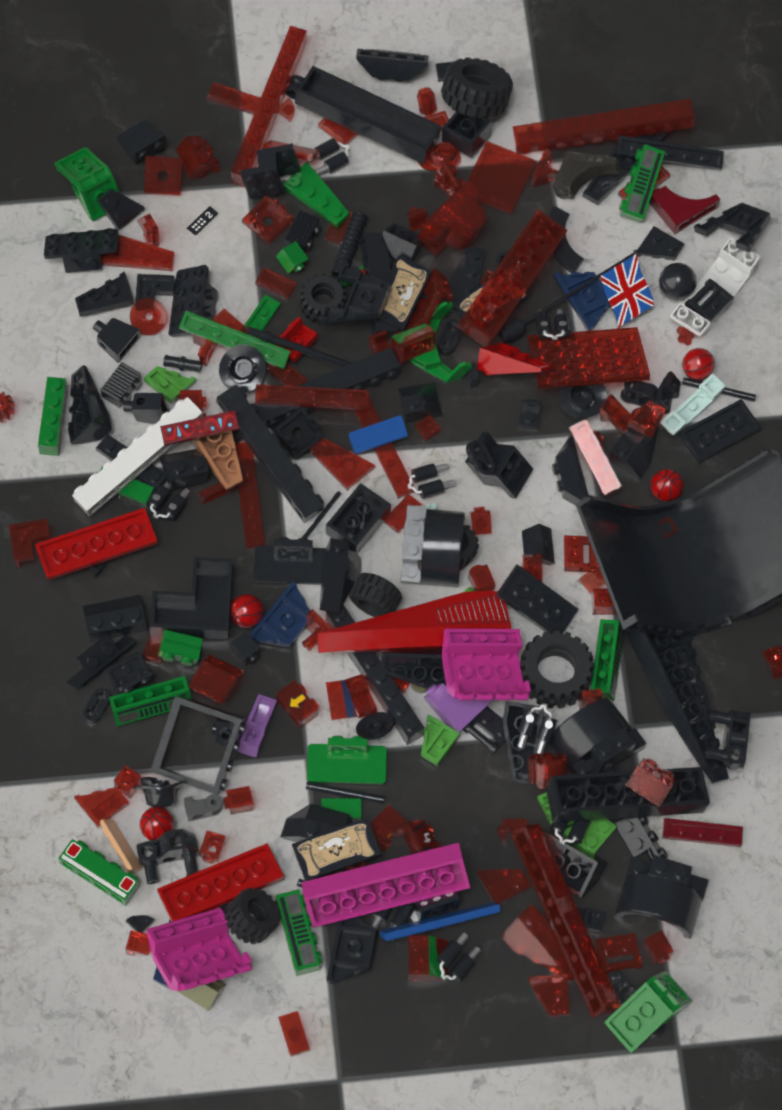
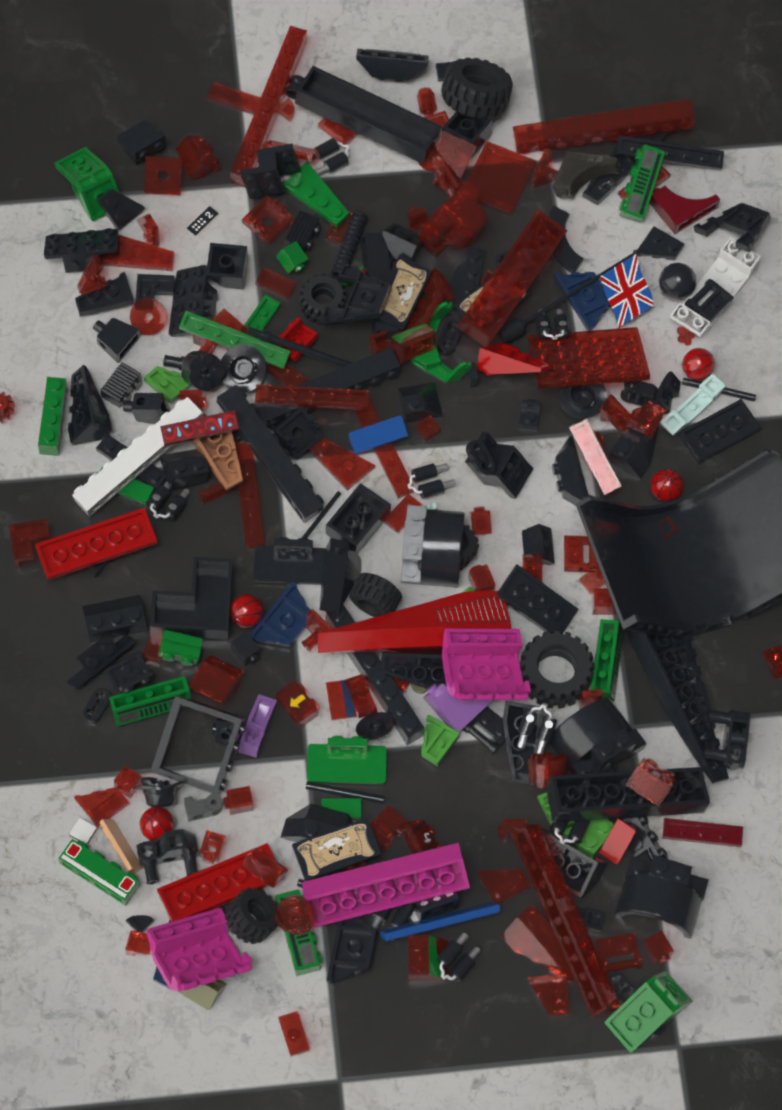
none -> white tile [69,818,97,844]
none -> clear red slope [77,254,107,295]
none -> black brick [181,350,225,391]
none -> black slope [206,243,248,289]
none -> clear red slope [242,847,288,888]
none -> clear red tile [275,896,316,935]
none -> clear red wing [436,131,476,178]
none -> slope [599,818,636,864]

